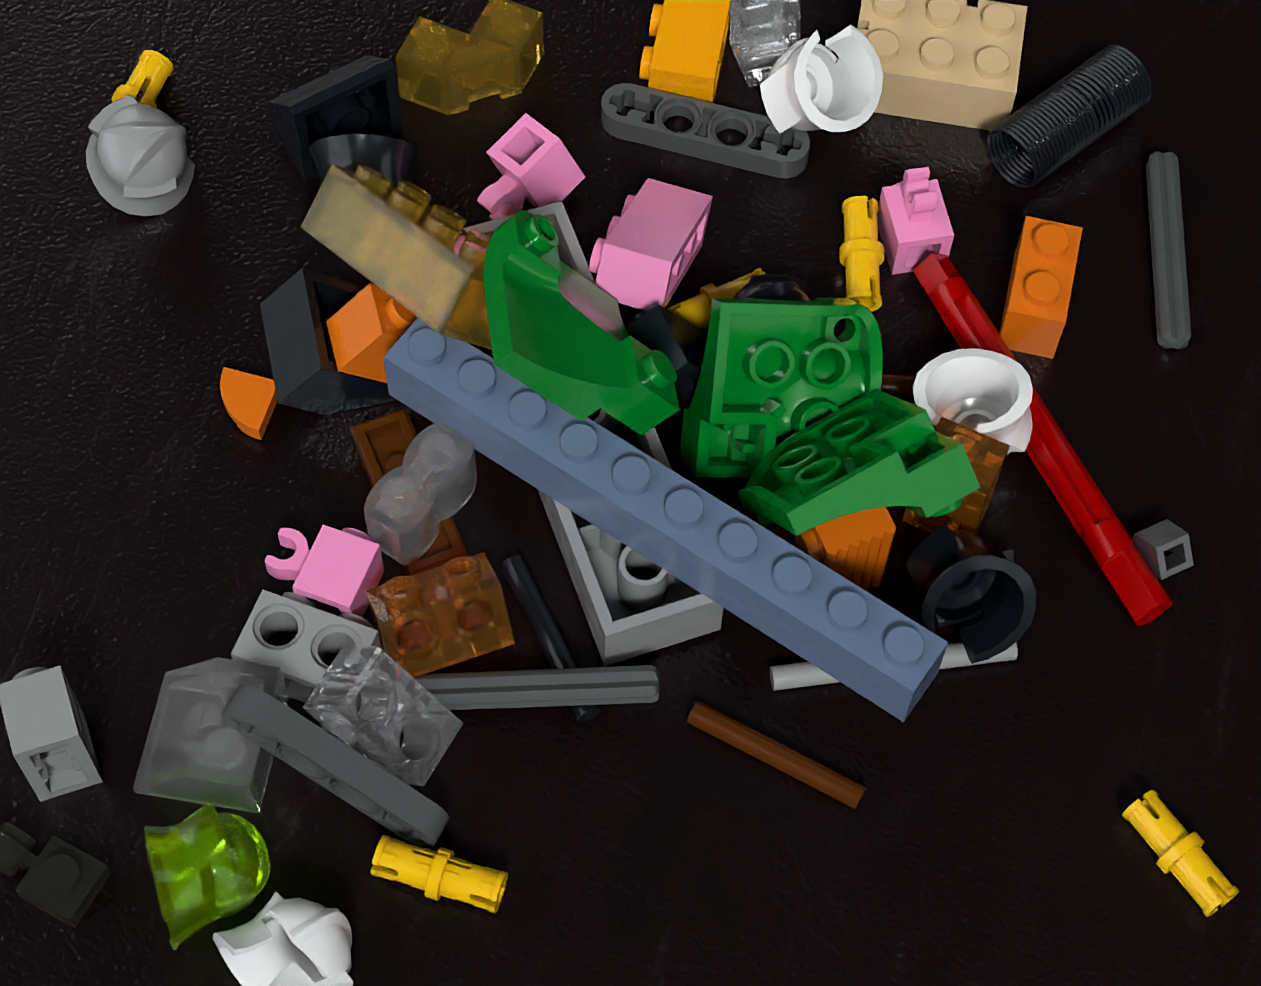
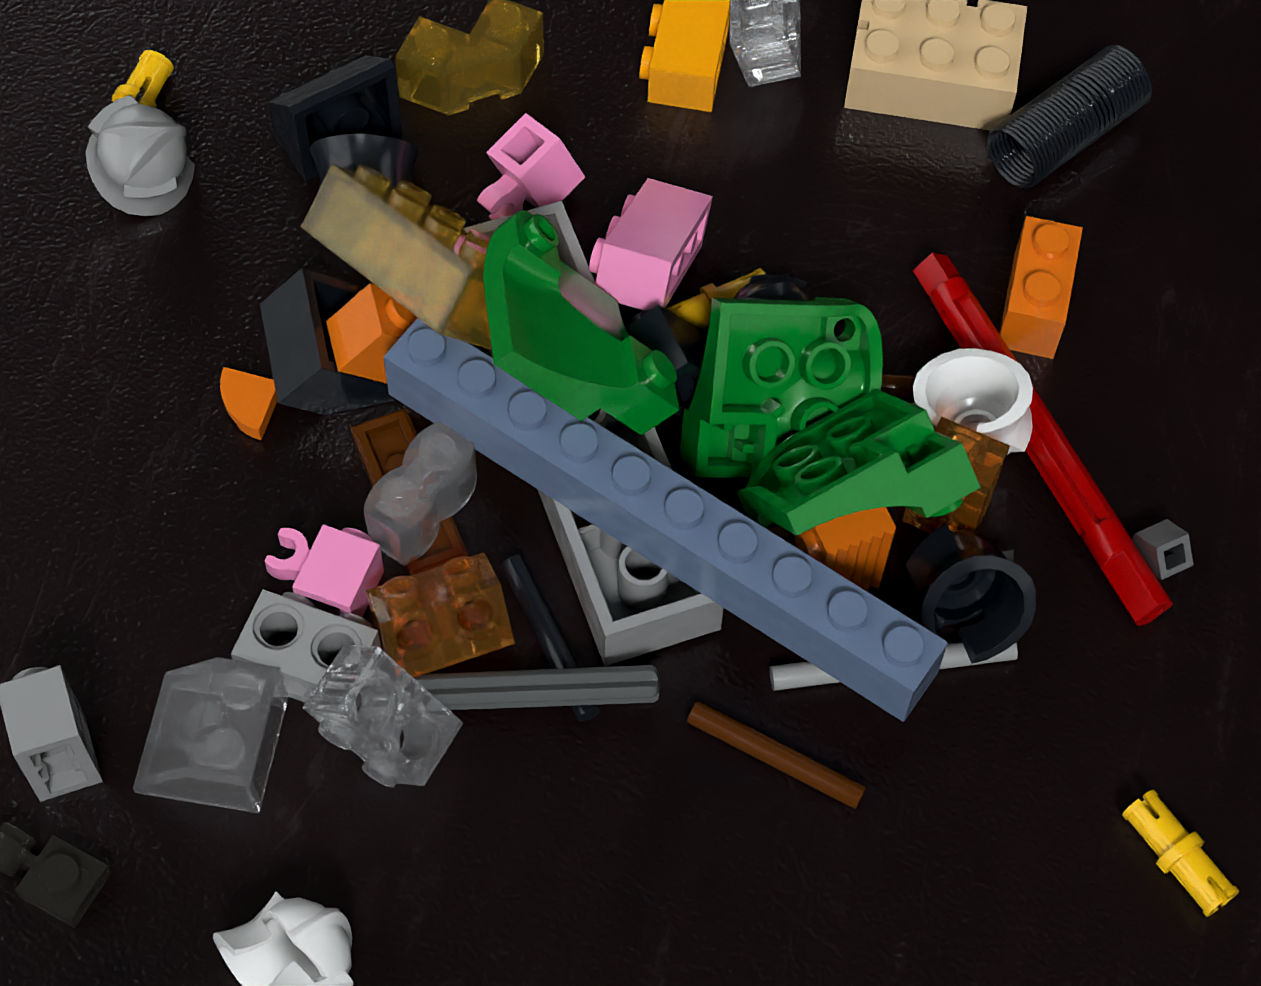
clear neon green helmet [144,800,271,951] -> none
dark grey beam [221,684,449,848] -> none
yellow pin [370,835,508,913] -> none
dark grey beam [601,83,810,179] -> none
white helmet [760,24,884,134] -> none
yellow pin [839,196,885,312] -> none
bright pink brick [877,167,954,275] -> none
dark grey axle [1146,151,1192,350] -> none

